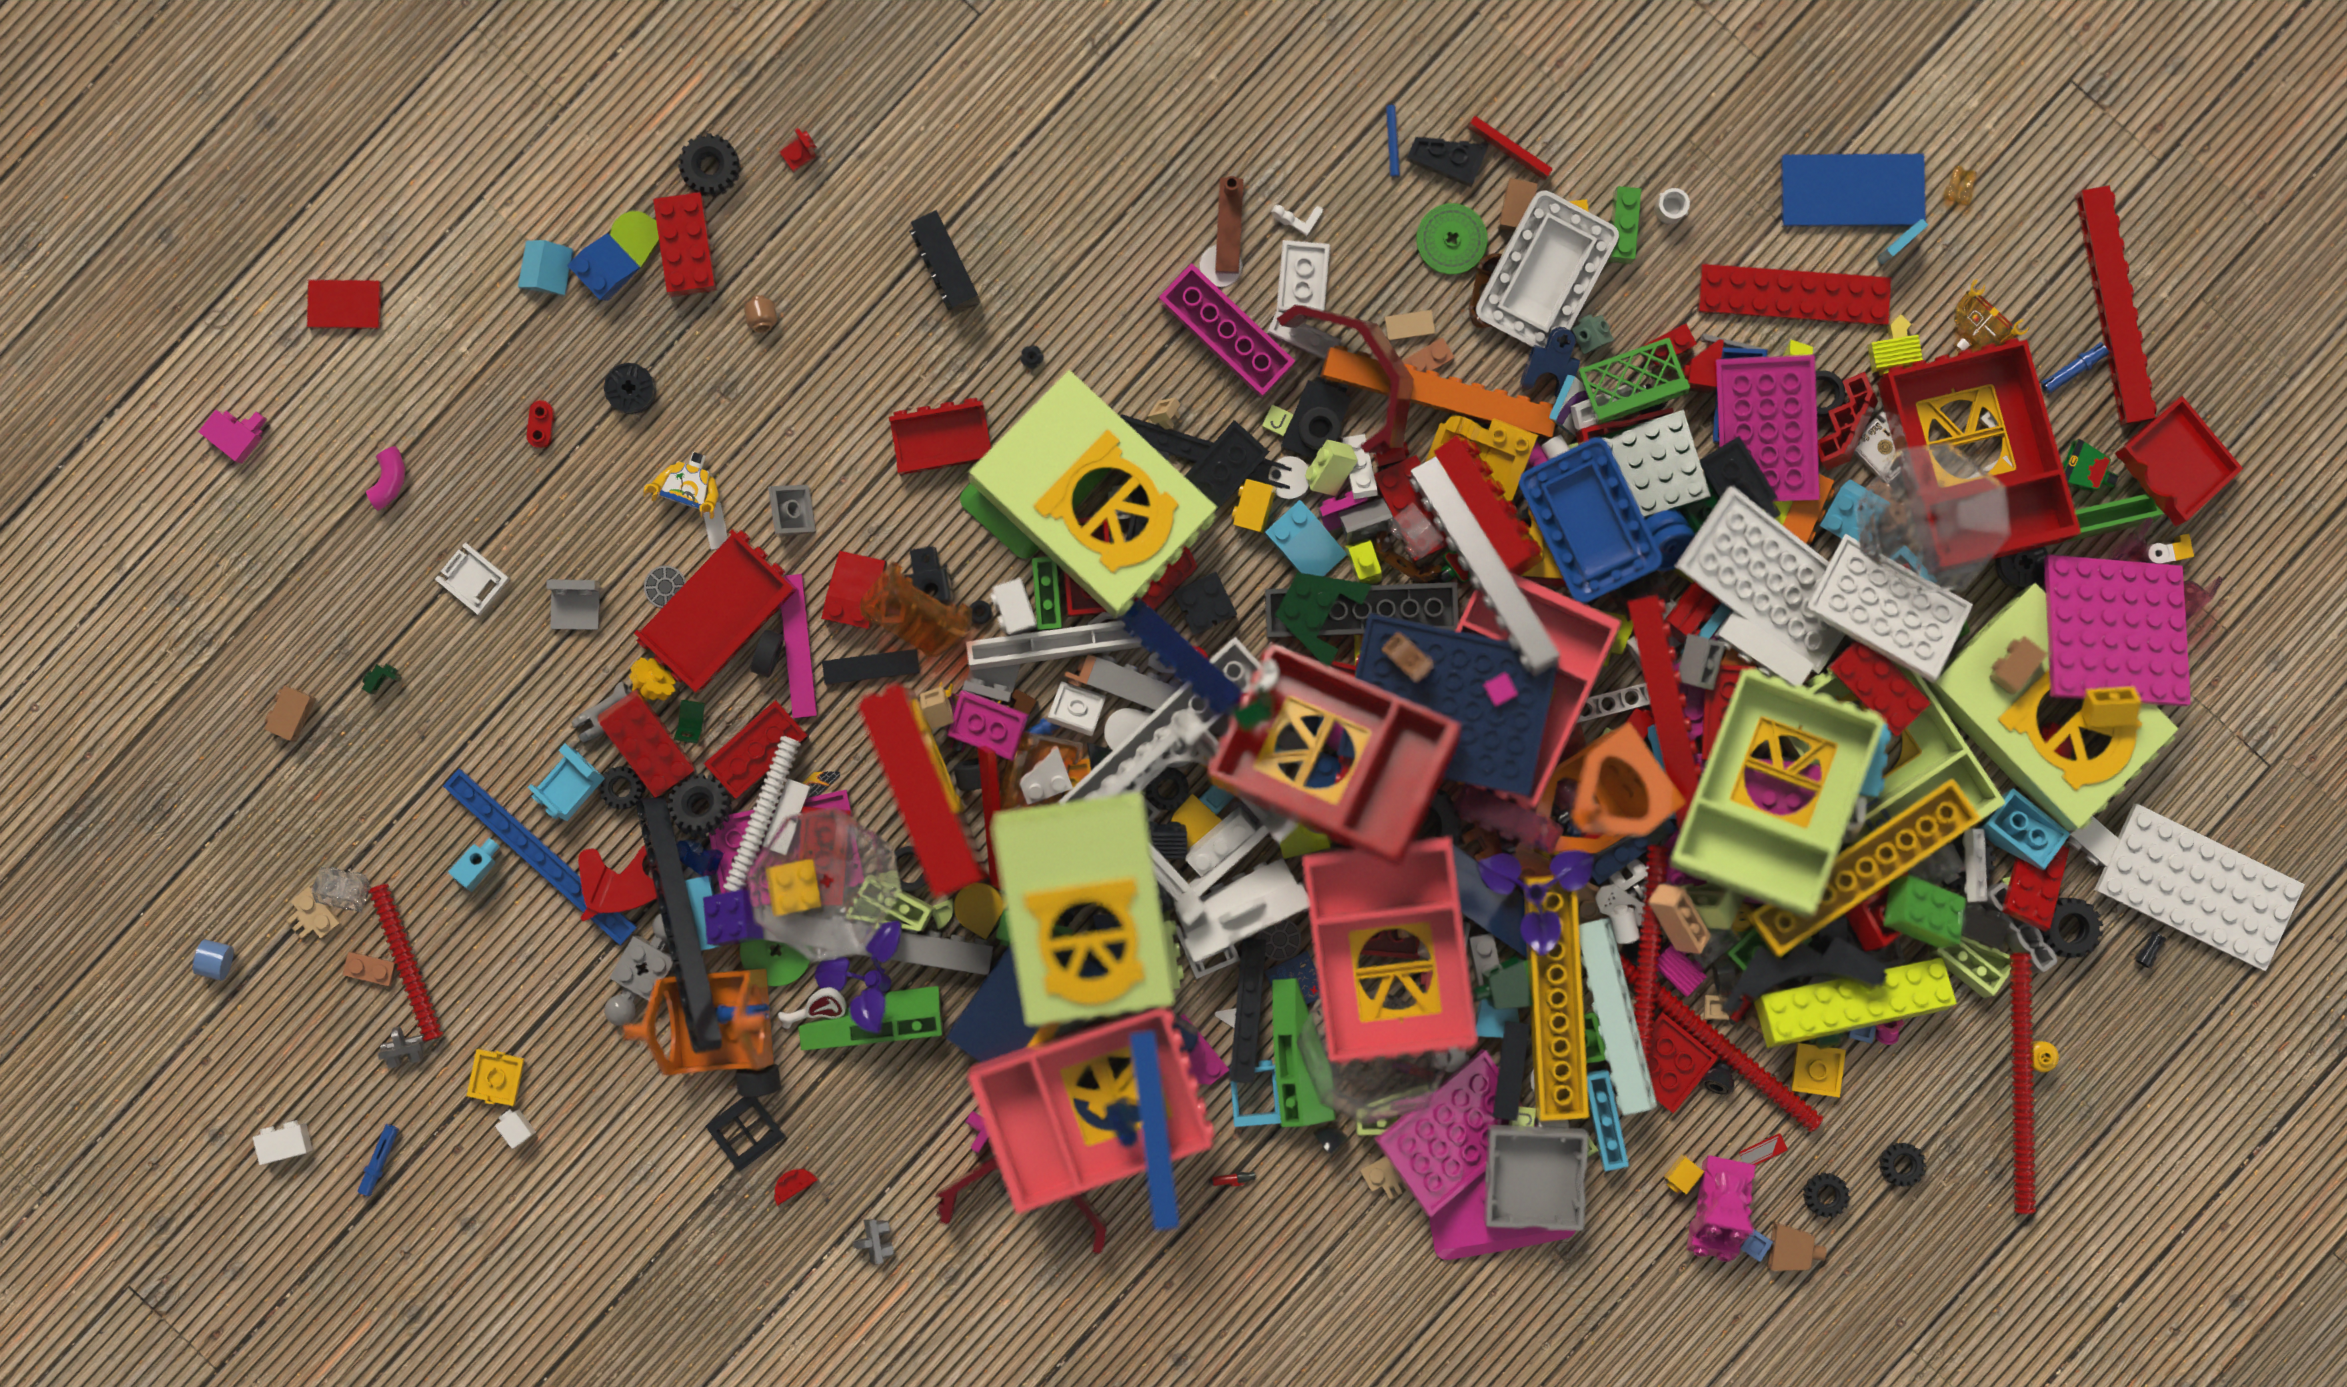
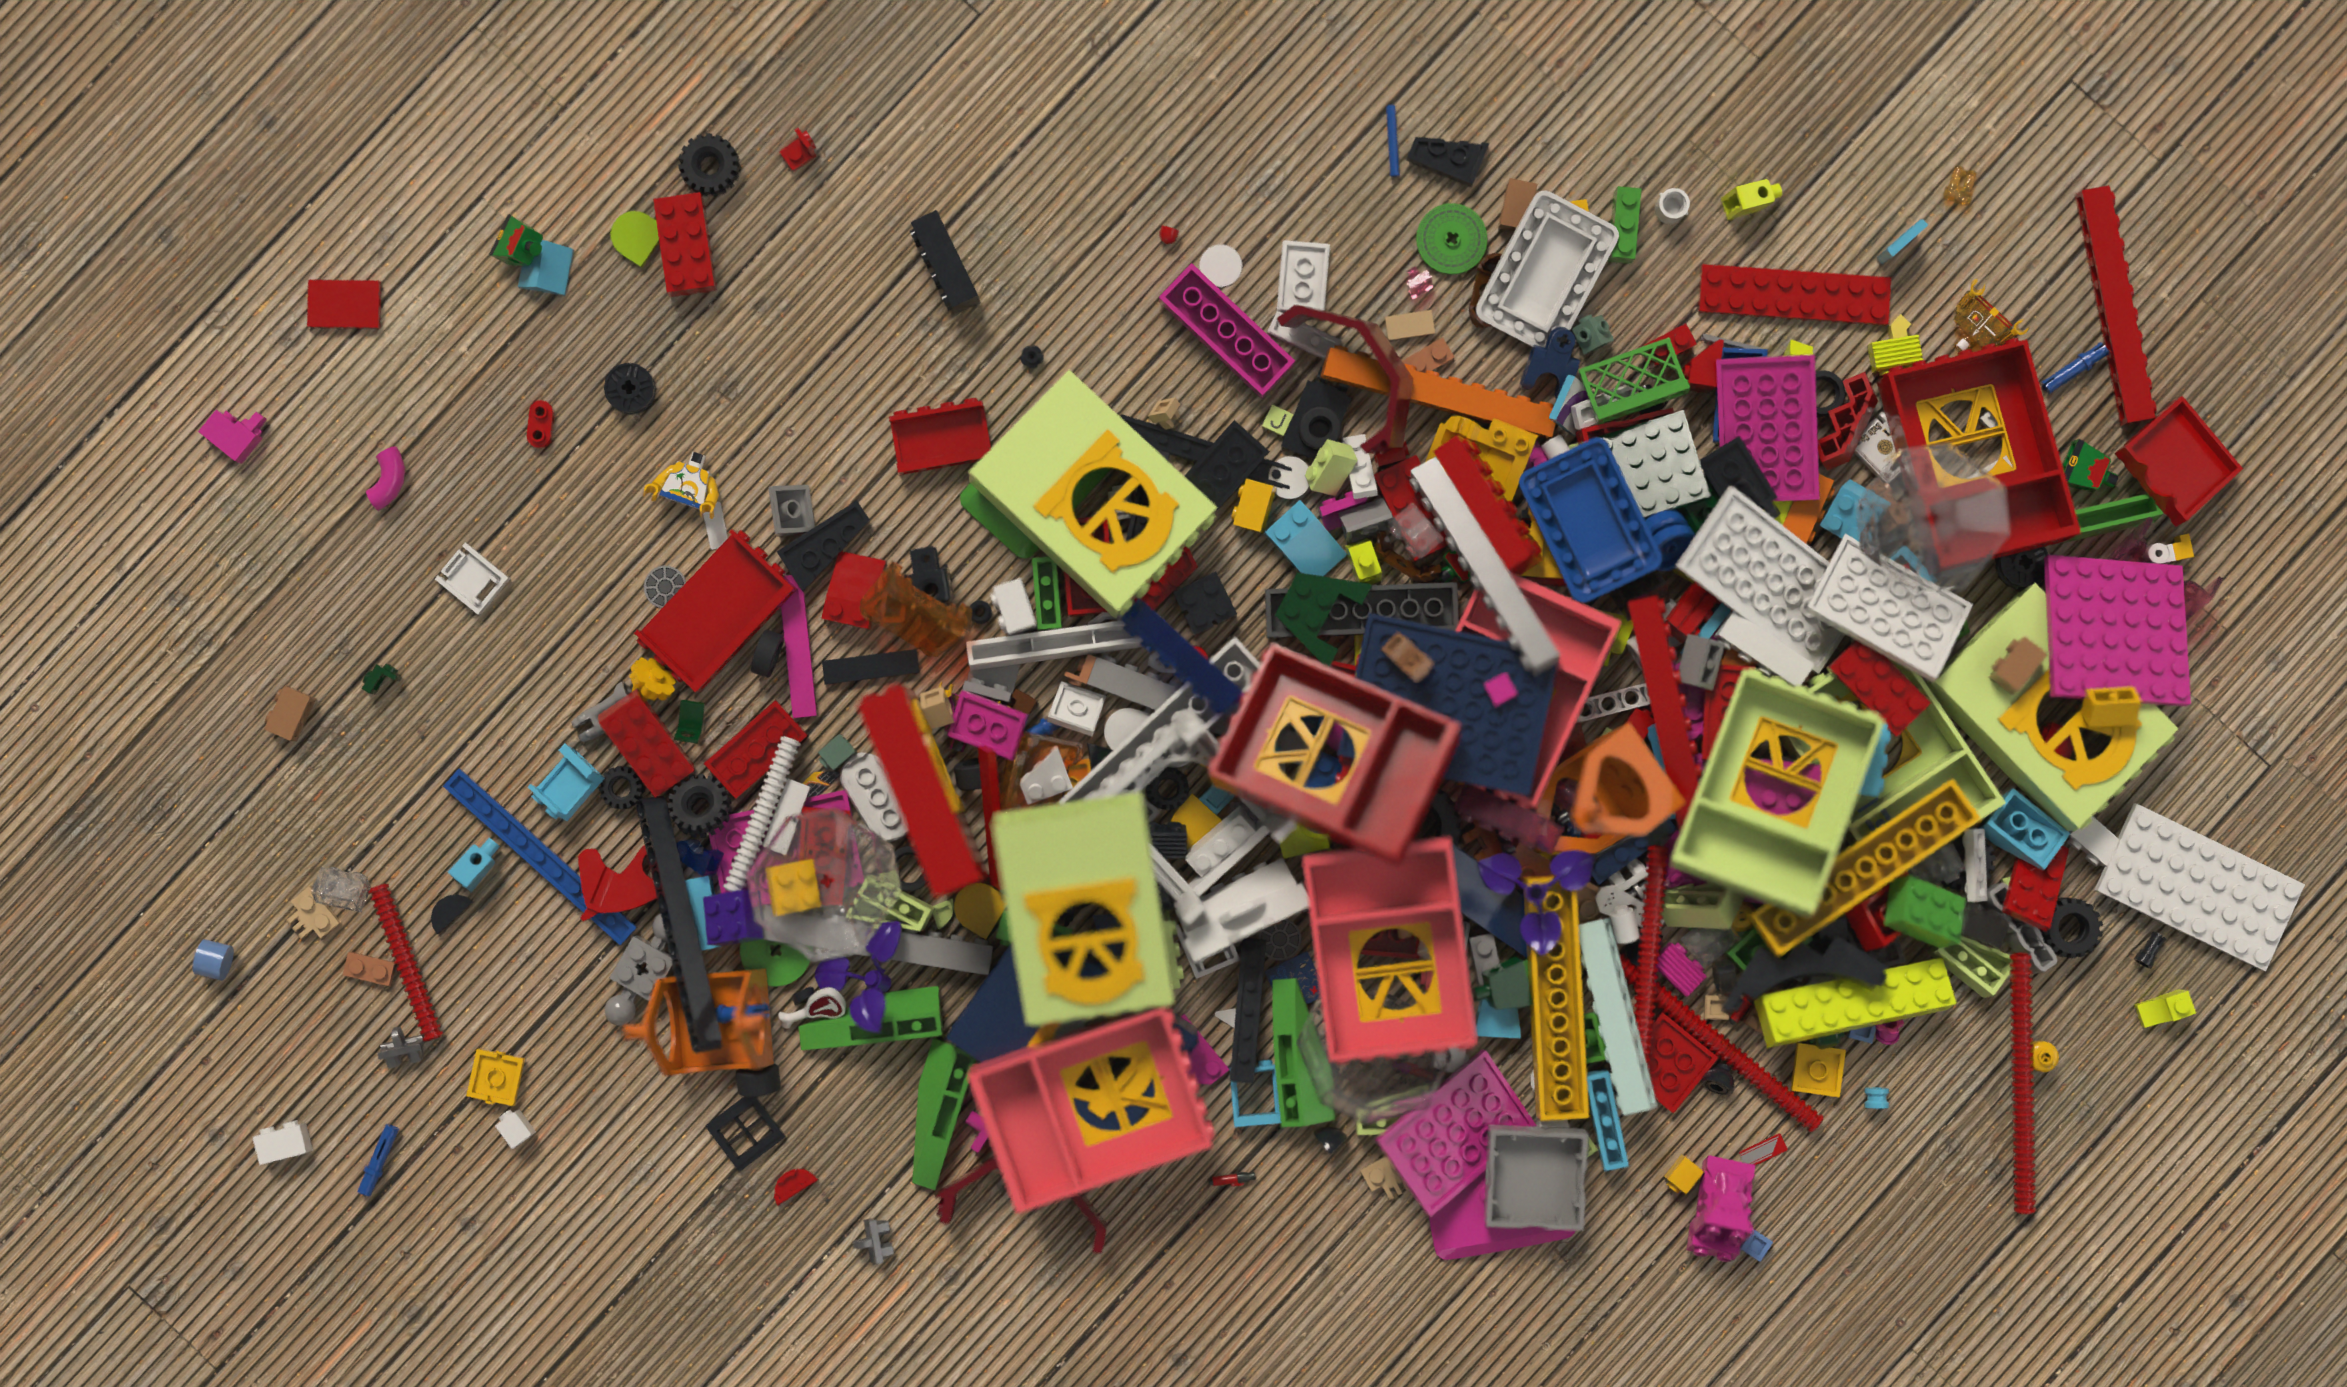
light grey bracket [547,579,600,630] -> none
blue slope [567,233,641,301] -> none
medium nougat head [744,295,777,333] -> none
clear blue leg [1104,1096,1139,1148] -> none
blue tile [1130,1030,1179,1230] -> none
copper piece [1215,176,1244,274] -> none
dark green bracket [1232,684,1273,732] -> none
white arm [1252,660,1278,695] -> none
white piece [1271,205,1323,236] -> none
red tile [1468,116,1553,181] -> none
black tile [1492,1021,1530,1121] -> none
yellowish green tile [1509,1106,1536,1127] -> none
light nougat brick [1649,884,1711,954] -> none
medium nougat torso [1767,1221,1827,1271] -> none
blue tile [1781,154,1926,227] -> none
black tyre [1803,1172,1850,1218] -> none
white slope [1844,797,1866,843] -> none
black tyre [1879,1143,1927,1187] -> none
none -> black tile [431,894,474,934]
none -> green torso [489,214,543,266]
none -> black wing [777,500,870,592]
none -> black tile [791,987,815,1006]
none -> sand green brick [818,733,857,771]
none -> white tile [840,752,908,842]
none -> bright green wedge [912,1038,977,1190]
none -> red hinge [1159,225,1179,244]
none -> clear pink tile [1406,266,1433,299]
none -> neon yellow torso [1721,179,1782,220]
none -> medium azure wheel [1865,1087,1889,1109]
none -> neon yellow arch [2134,989,2196,1028]

